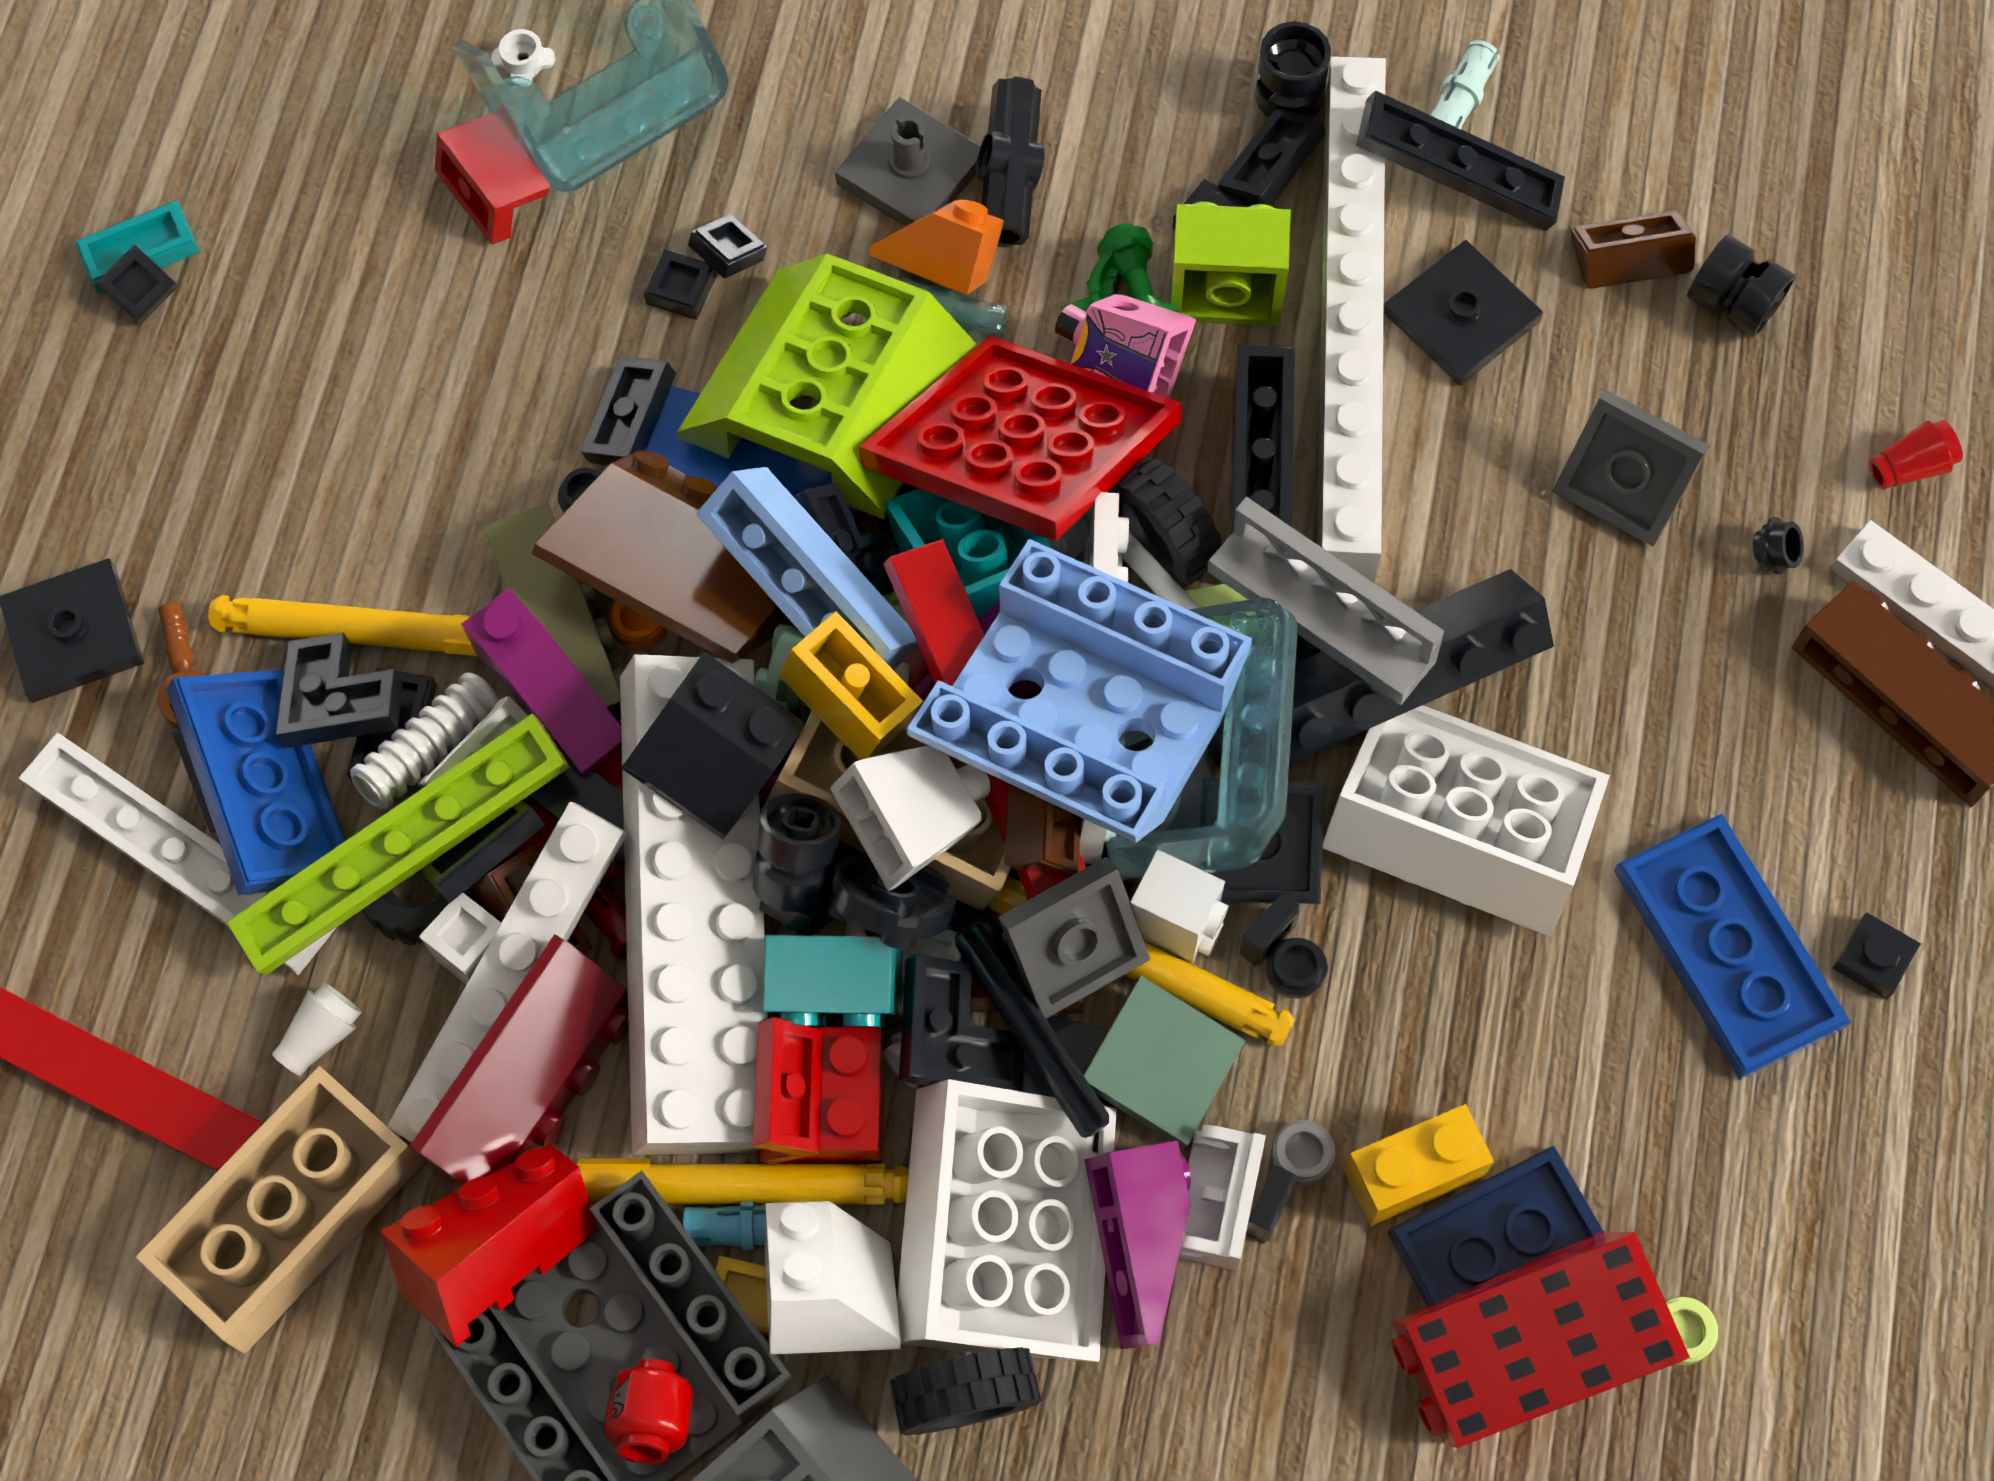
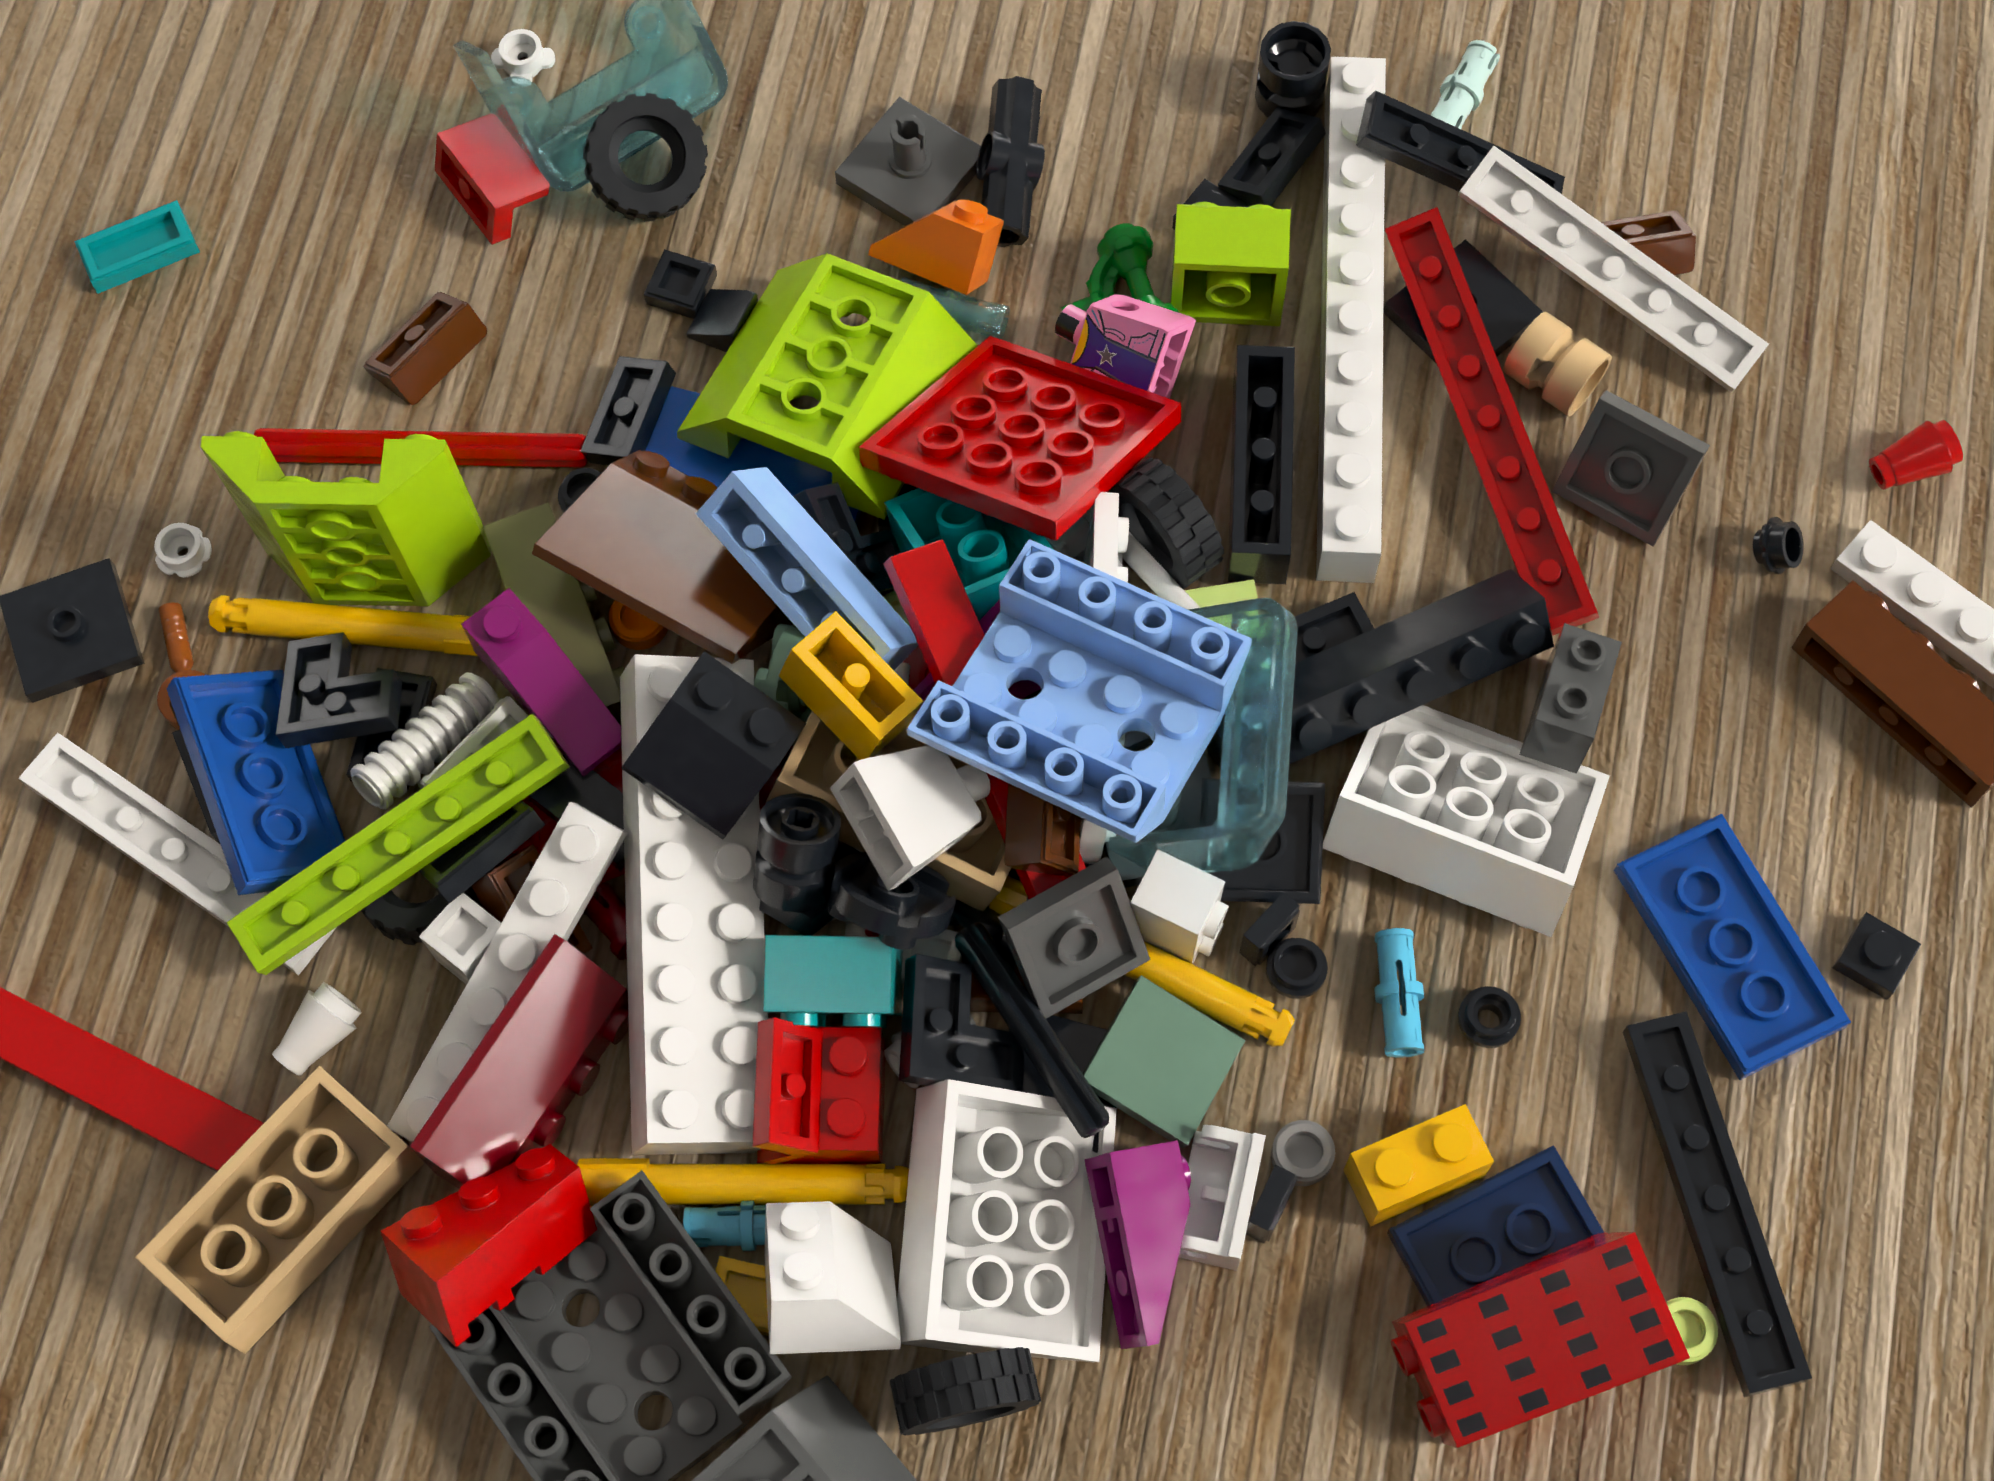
black tile [95,244,179,325] -> none
red head [603,1359,694,1464] -> none
black tile [688,213,768,279] -> none
light grey fence [1207,497,1444,705] -> none
black wheel [1687,234,1796,338] -> none
none -> white plate [154,523,212,578]
none -> lime slope [200,431,492,606]
none -> red axle [254,428,588,467]
none -> reddish brown slope [363,292,488,405]
none -> black tyre [583,93,708,222]
none -> black slope [686,289,758,352]
none -> medium azure pin [1374,928,1425,1058]
none -> red plate [1385,207,1599,636]
none -> white plate [1458,146,1769,392]
none -> black plate [1458,986,1521,1048]
none -> tan wheel [1503,311,1612,417]
none -> dark grey brick [1519,623,1622,774]
none -> black plate [1623,1011,1812,1397]

